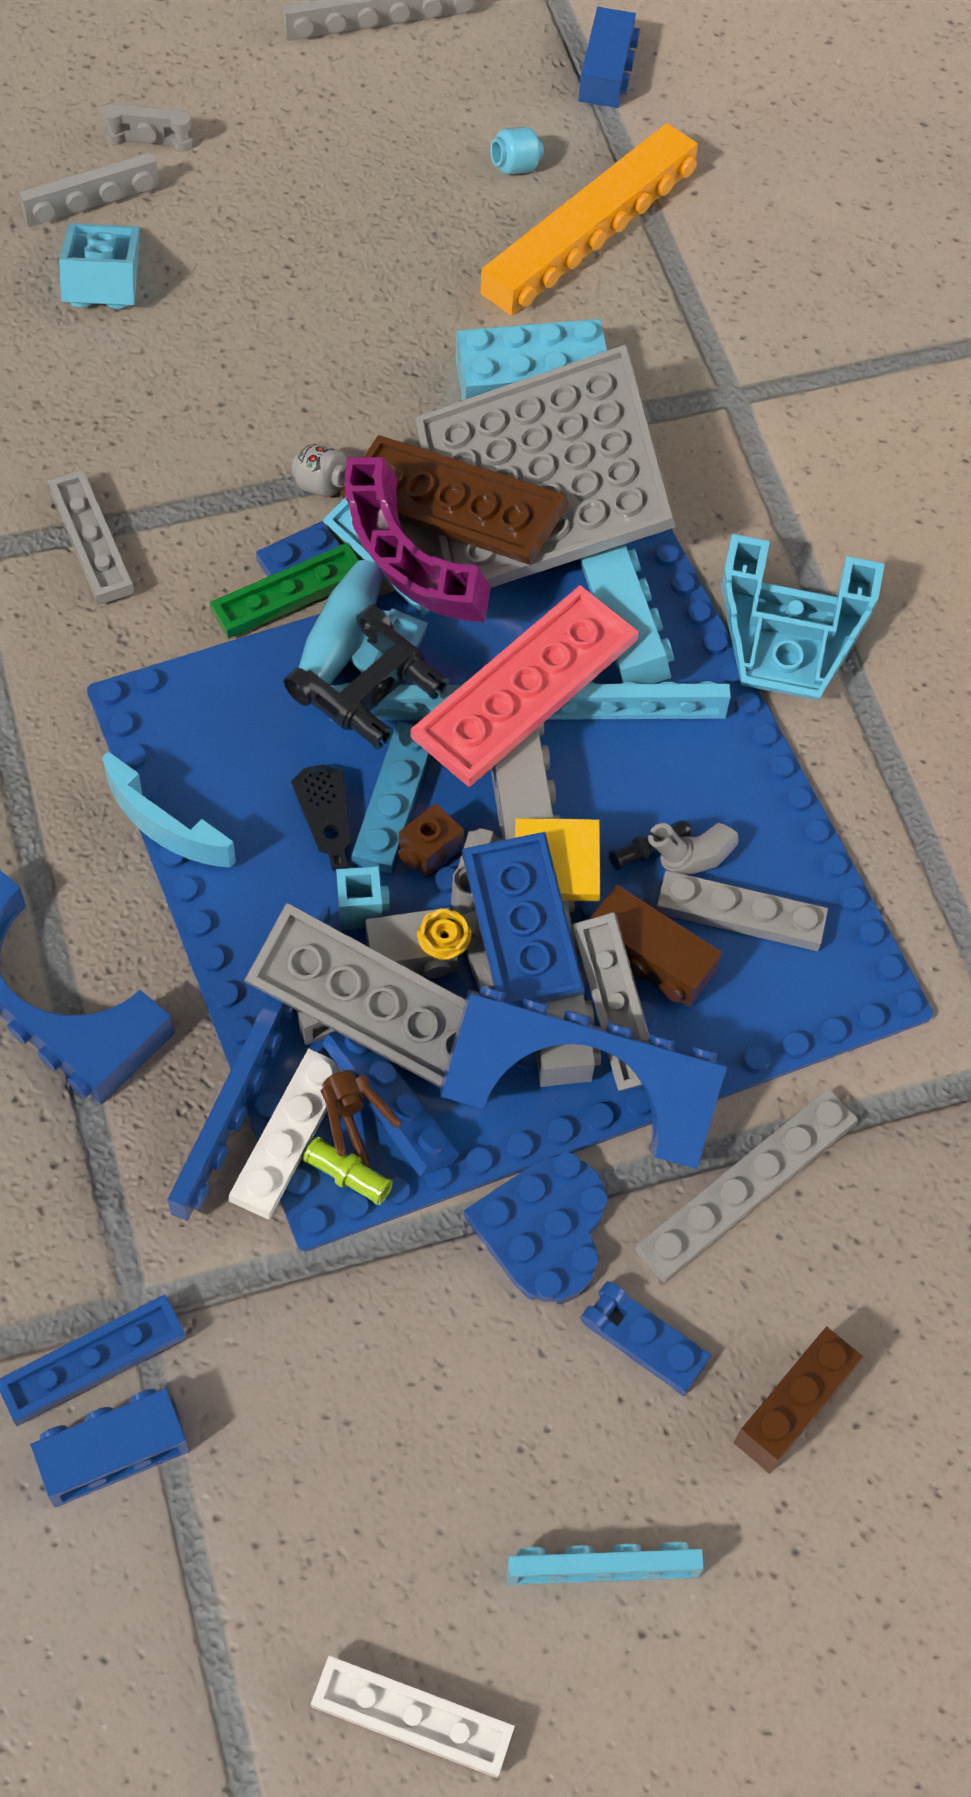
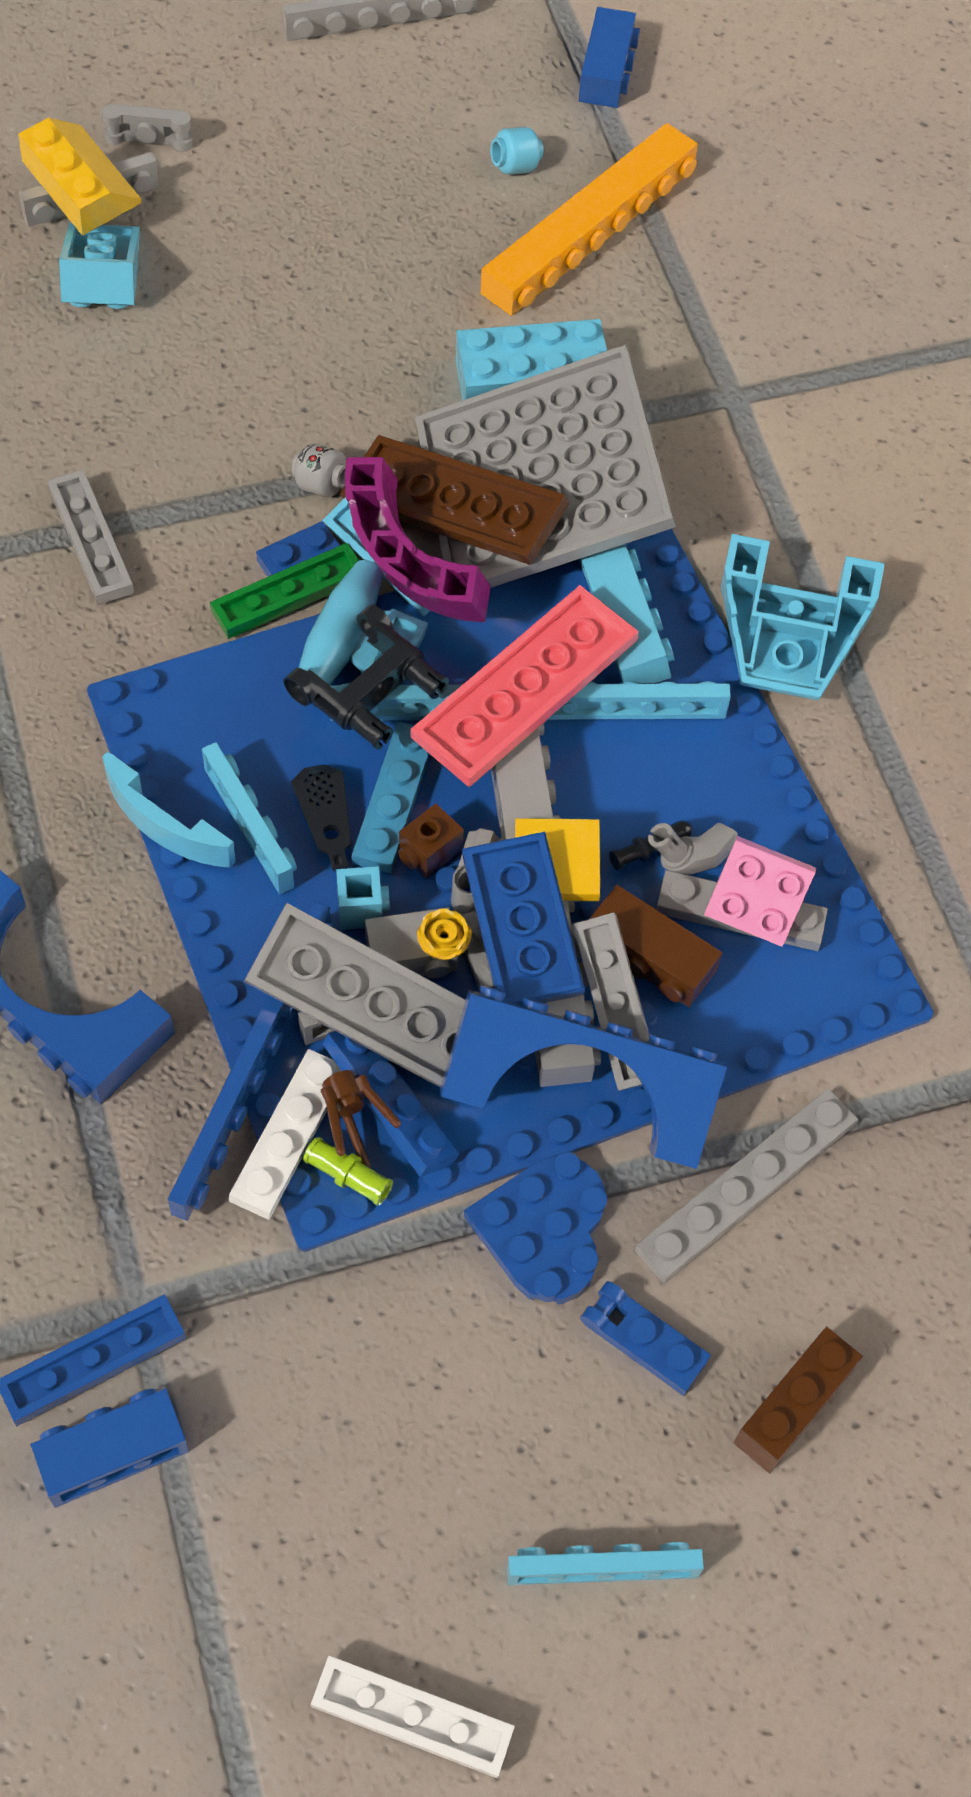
none -> yellow slope [18,117,141,236]
none -> medium azure plate [202,742,297,895]
none -> bright pink plate [704,836,816,947]

